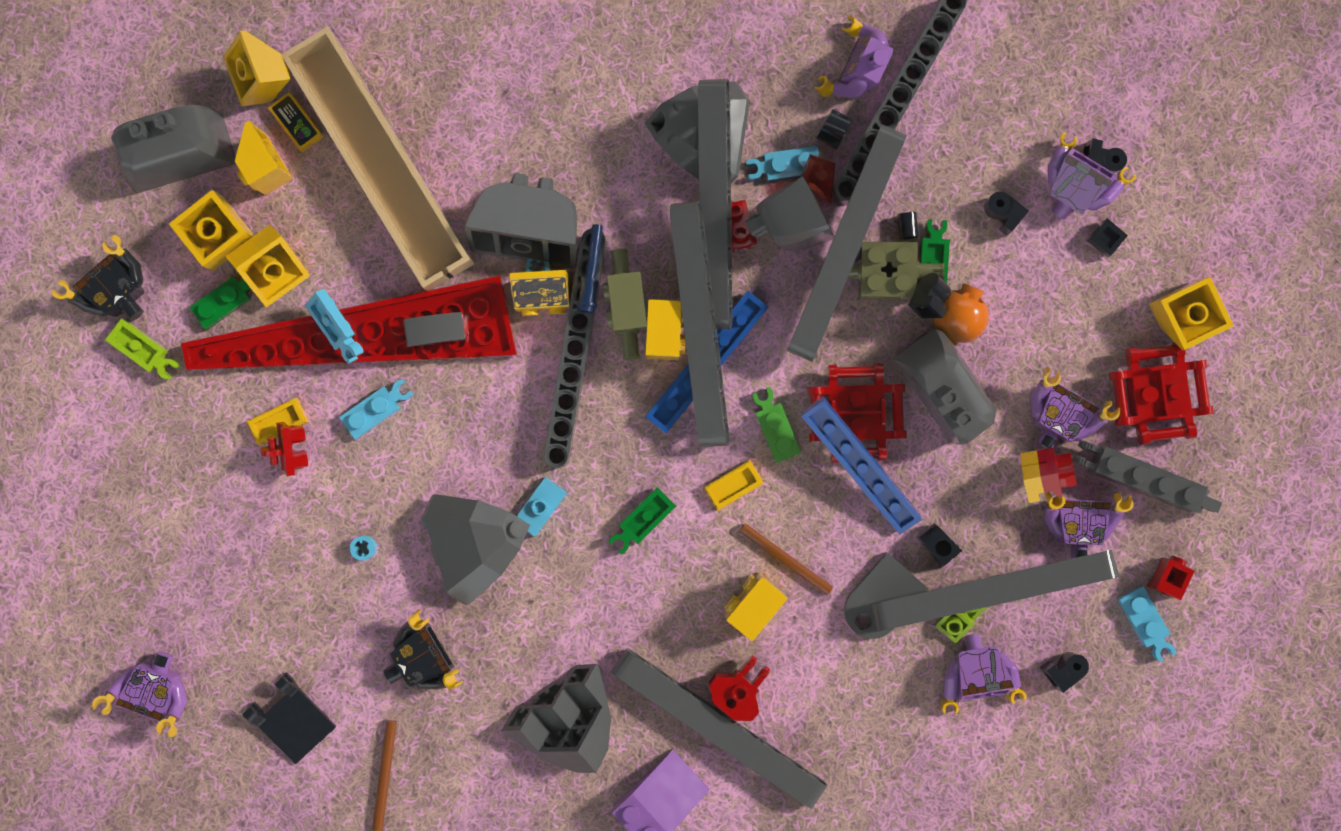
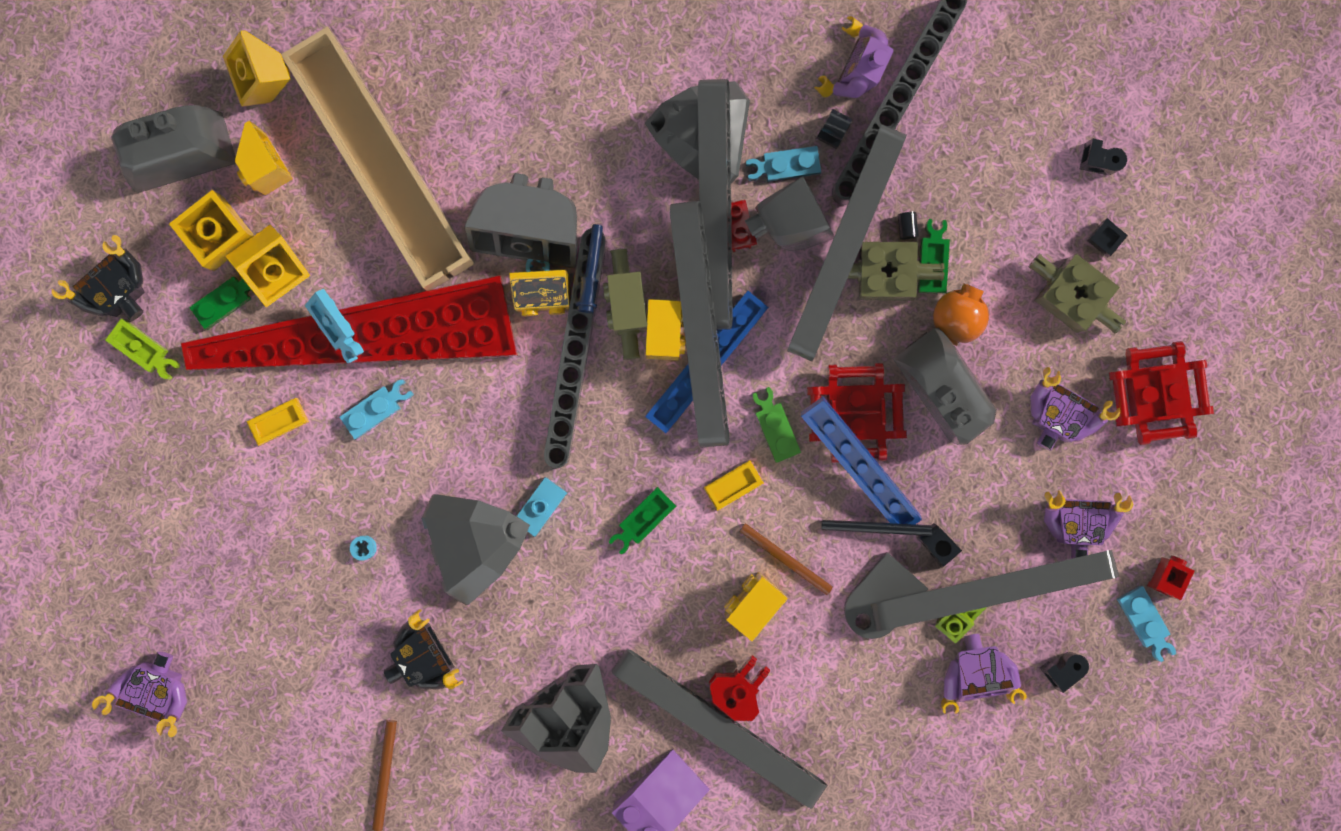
black flag [242,672,336,764] -> none
red hips [260,422,309,476] -> none
tile [268,92,324,153] -> none
dark grey slope [403,312,465,347] -> none
clear red piece [800,154,835,203] -> none
black leg [908,273,951,319] -> none
black leg [984,192,1029,236] -> none
red hips [1020,448,1077,503] -> none
medium lavender torso [1048,132,1136,219] -> none
dark grey hinge [1072,440,1222,514] -> none
yellow slope [1149,277,1234,350] -> none
none -> black bar [822,520,932,536]
none -> olive brick [1028,253,1126,334]

